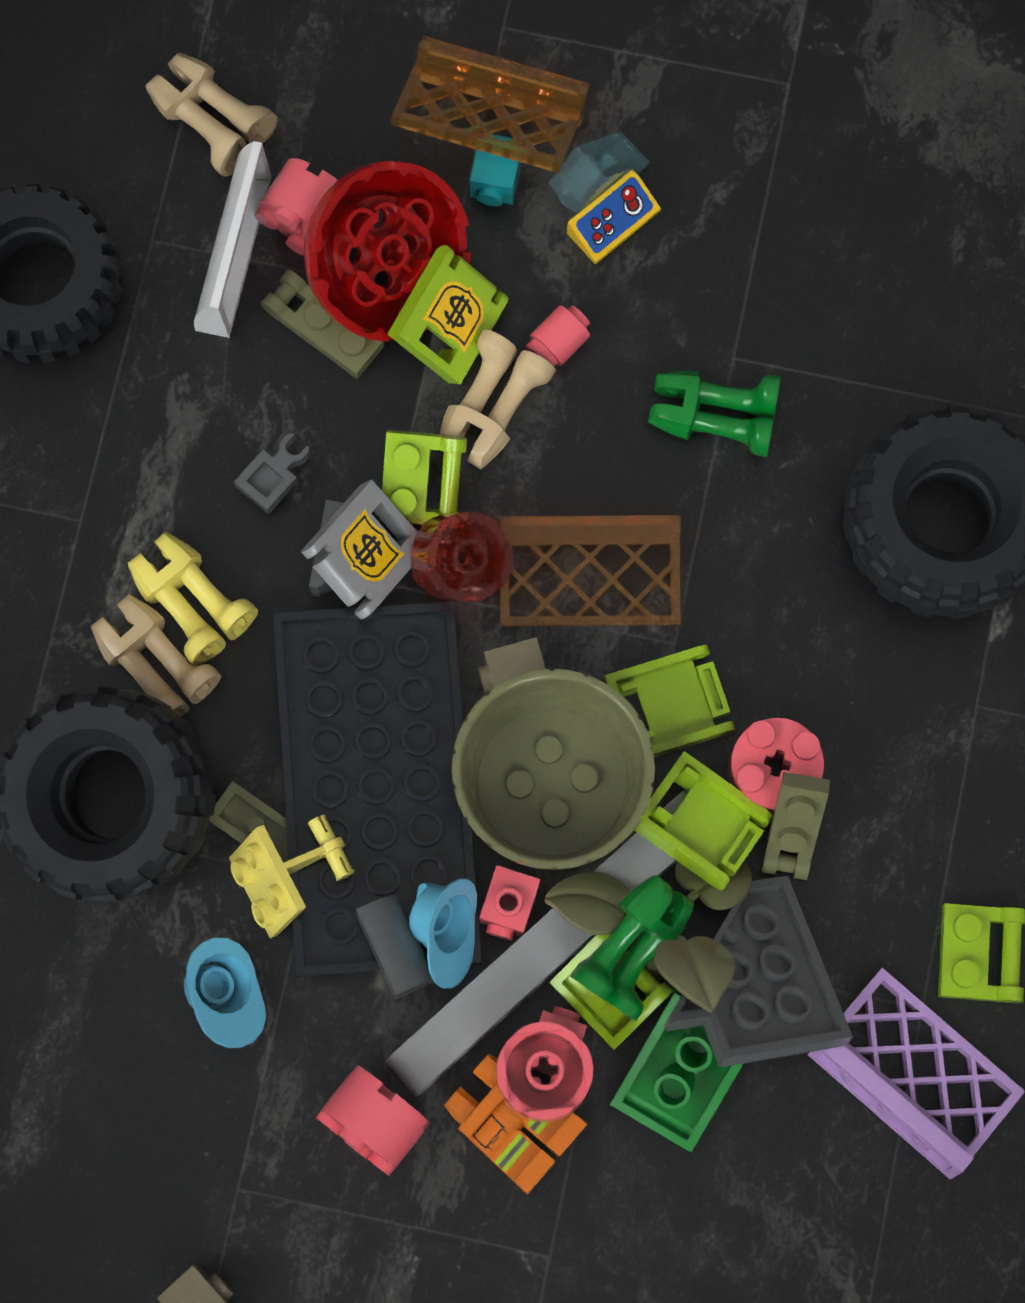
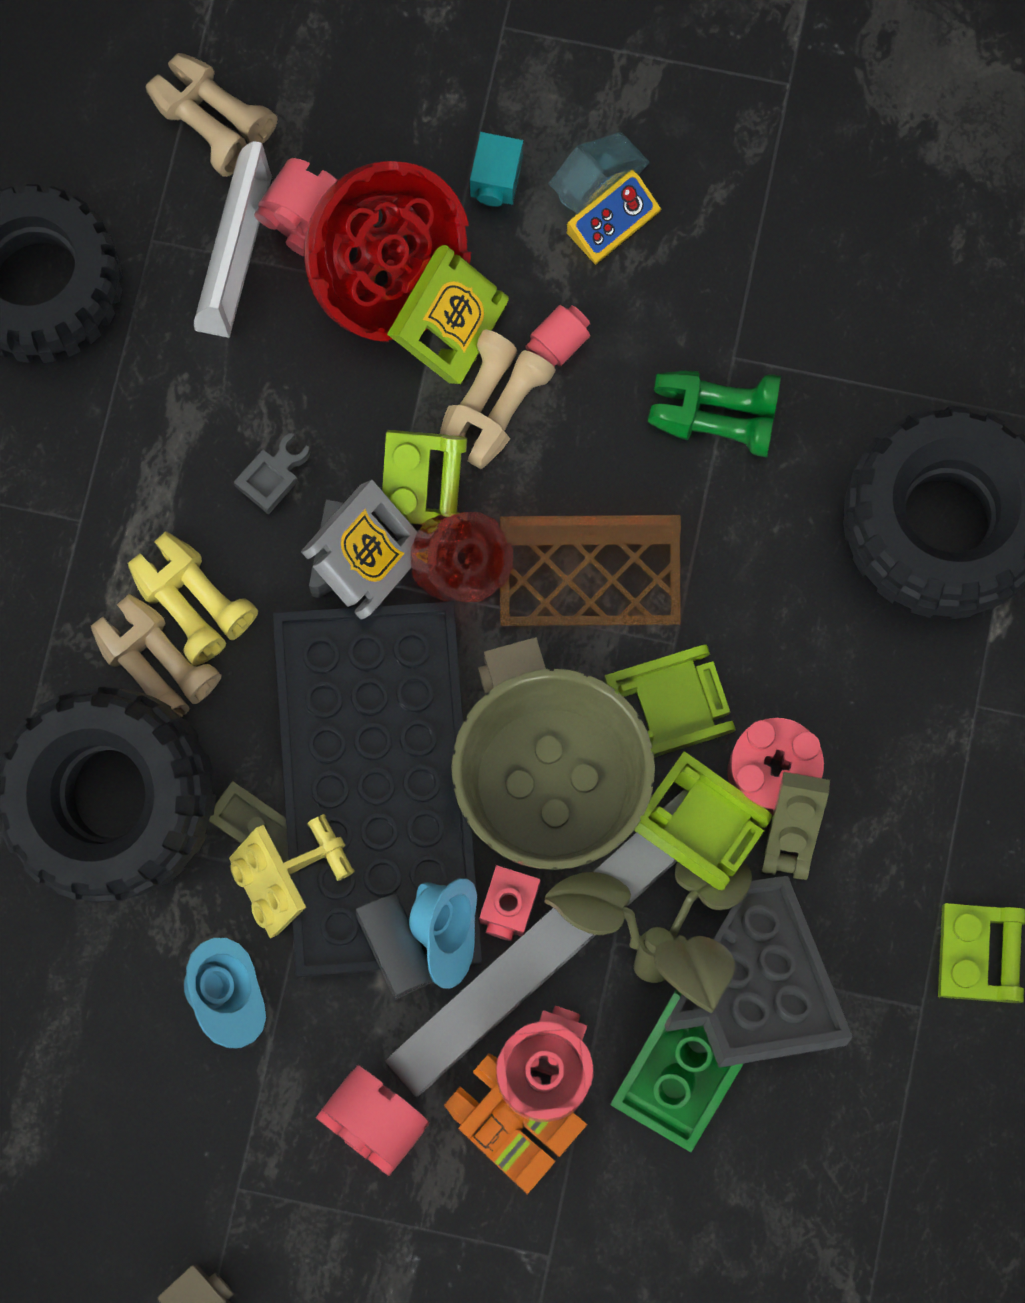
olive plate [260,270,384,379] -> none
clear orange fence [391,36,590,173] -> none
lime plate [549,933,674,1050] -> none
green piece [570,875,694,1021] -> none
lavender fence [807,968,1025,1179] -> none

